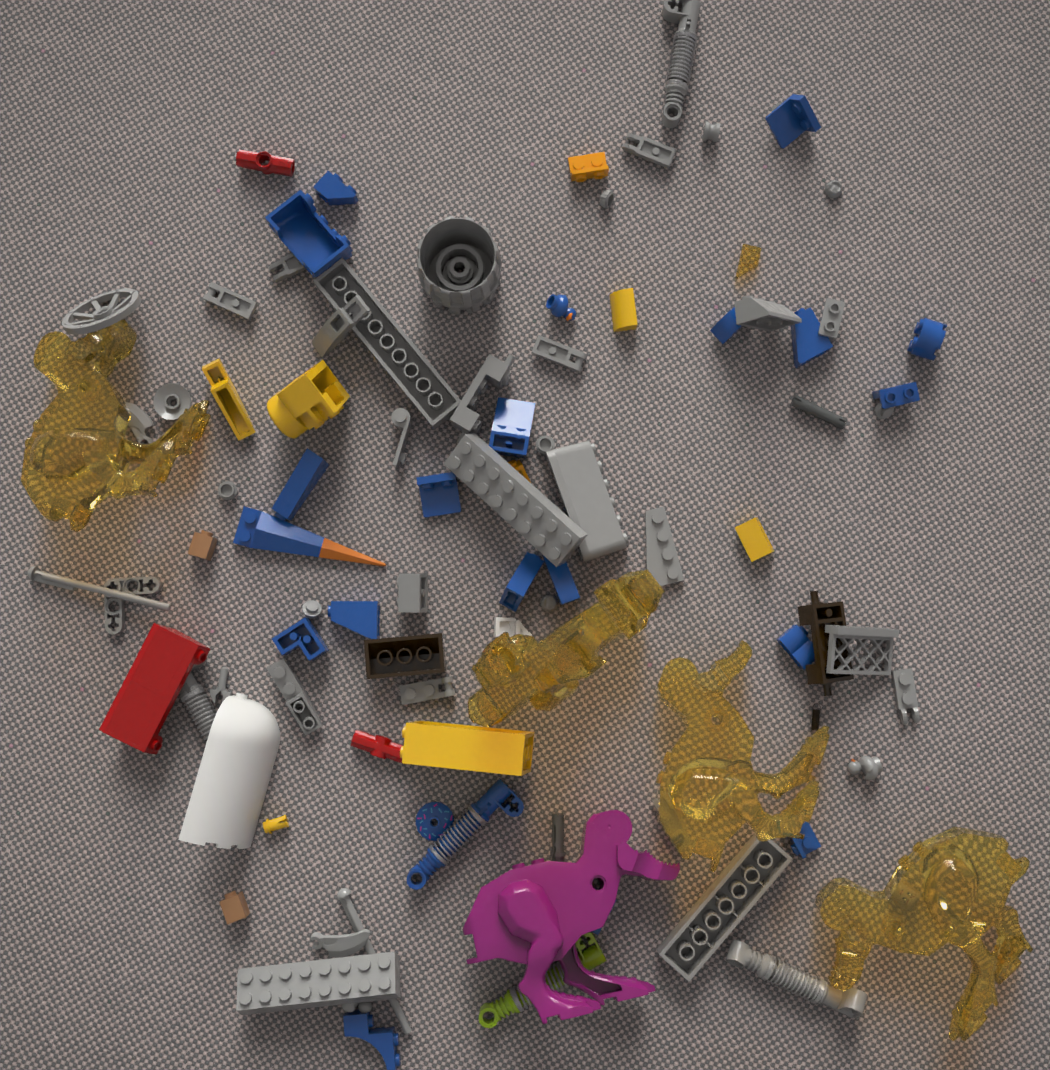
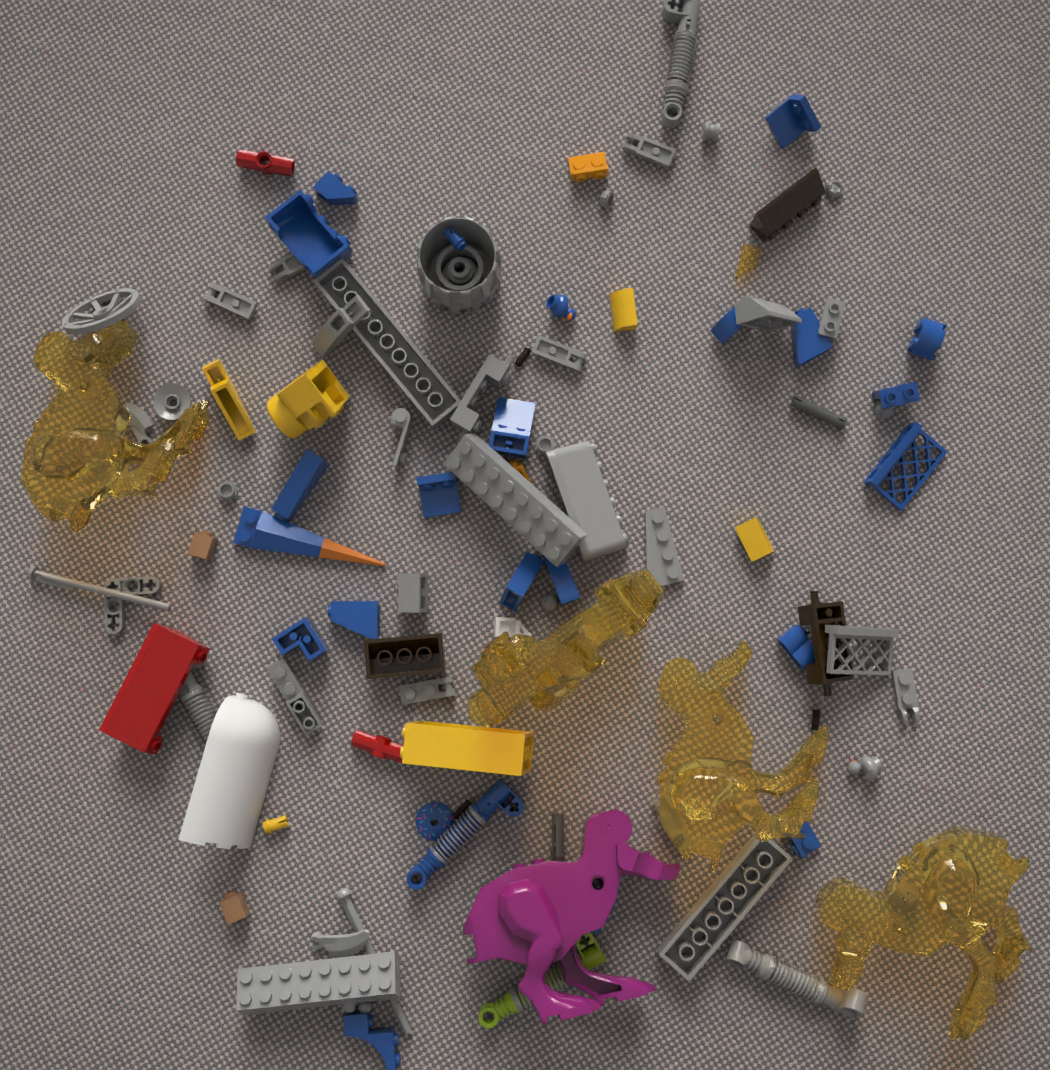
light grey bar [210,667,233,703] -> none
light grey plate [302,600,322,619] -> none
none -> blue pin [443,226,467,251]
none -> dark brown piece [450,796,475,822]
none -> dark brown piece [513,345,532,370]
none -> dark brown slope [750,167,825,243]
none -> blue fence [863,422,948,511]

